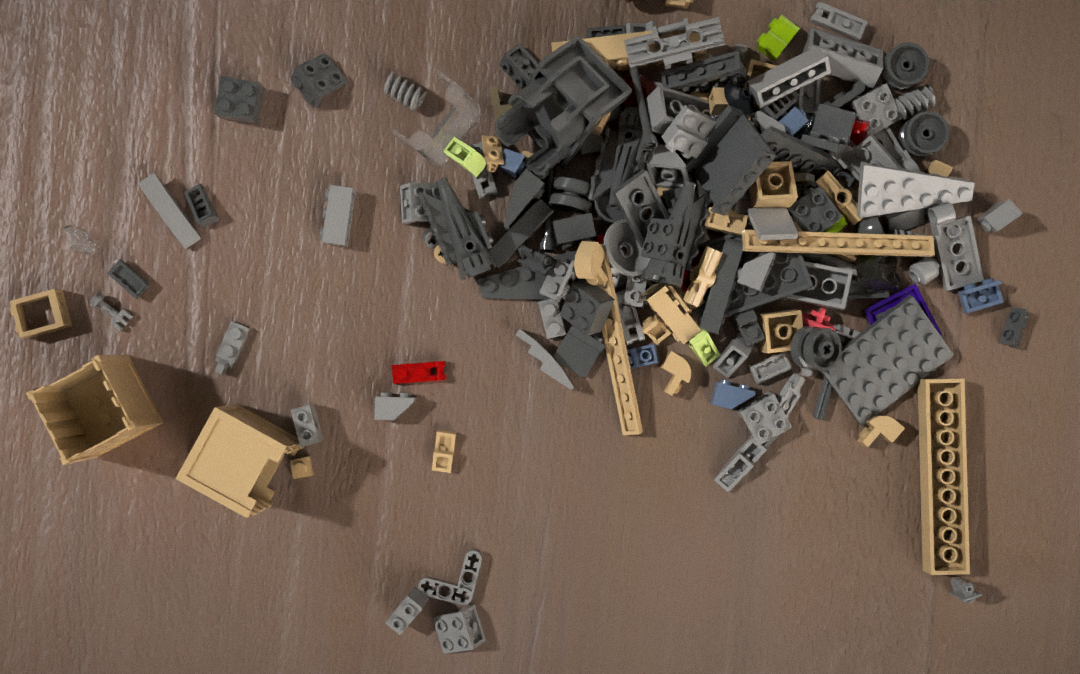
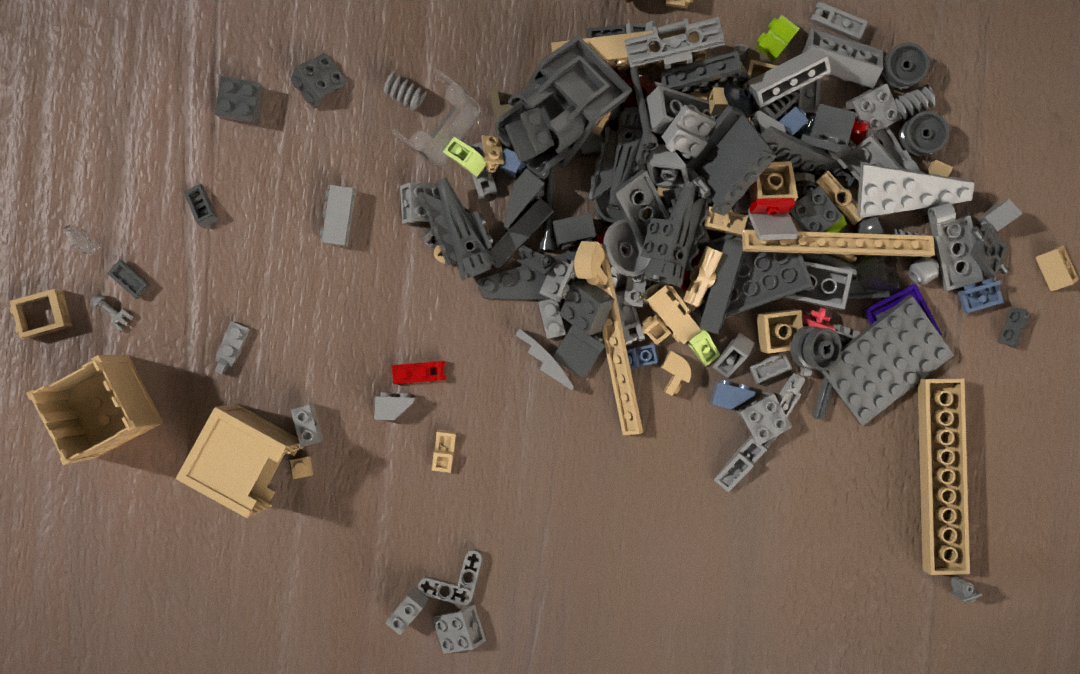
light grey slope [138,172,202,249] -> none
dark grey bracket [499,44,538,89] -> none
dark grey wheel [549,177,592,215] -> none
dark grey brick [730,309,765,347] -> none
light grey slope [736,252,776,292] -> none
dark grey plate [814,81,865,116] -> none
tan brick [857,415,905,447] -> none
light grey panel [881,208,925,234] -> none
none -> dark grey panel [505,107,555,163]
none -> light grey axle [687,168,711,198]
none -> red plate [749,198,795,215]
none -> dark grey plate [970,223,1009,278]
none -> tan panel [1036,245,1079,291]

